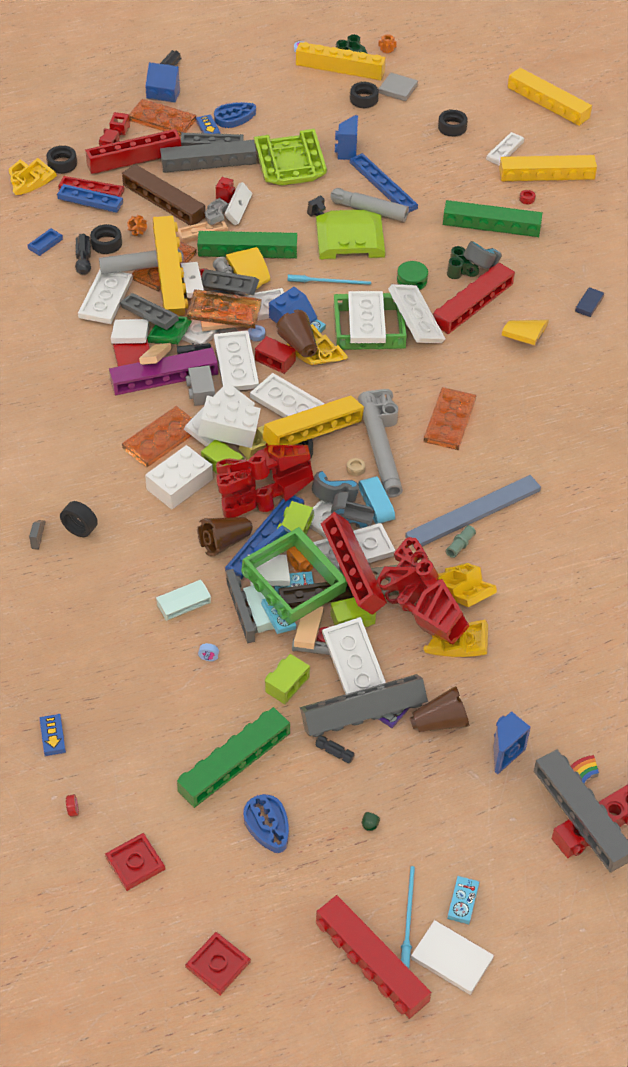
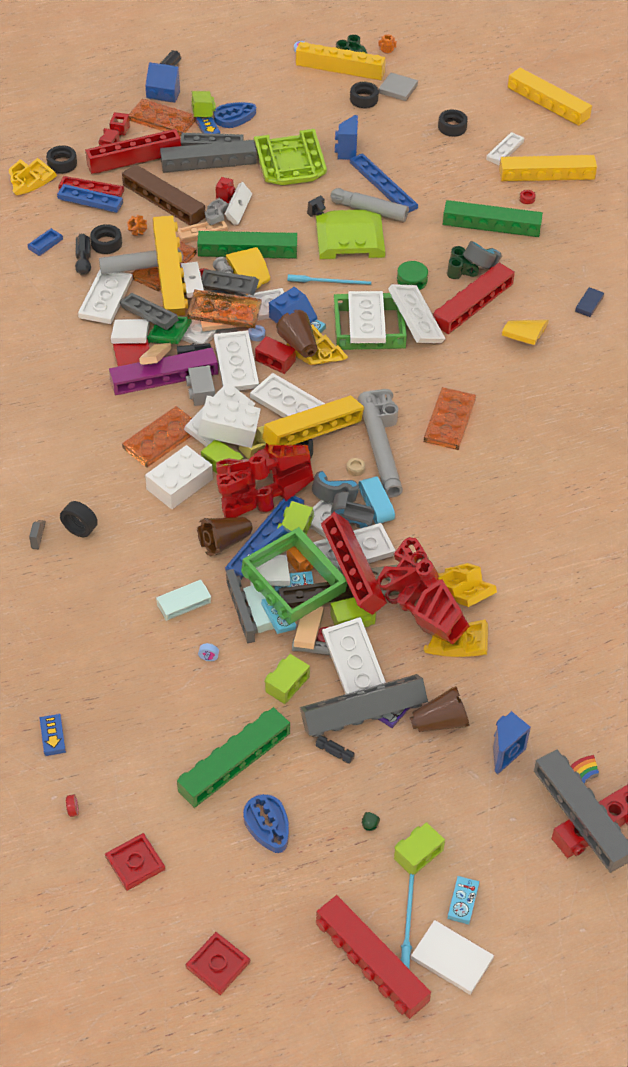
sand blue tile [405,475,541,547] -> none
sand green pin [446,525,476,558] -> none
none -> lime brick [191,91,215,117]
none -> lime brick [394,822,445,875]

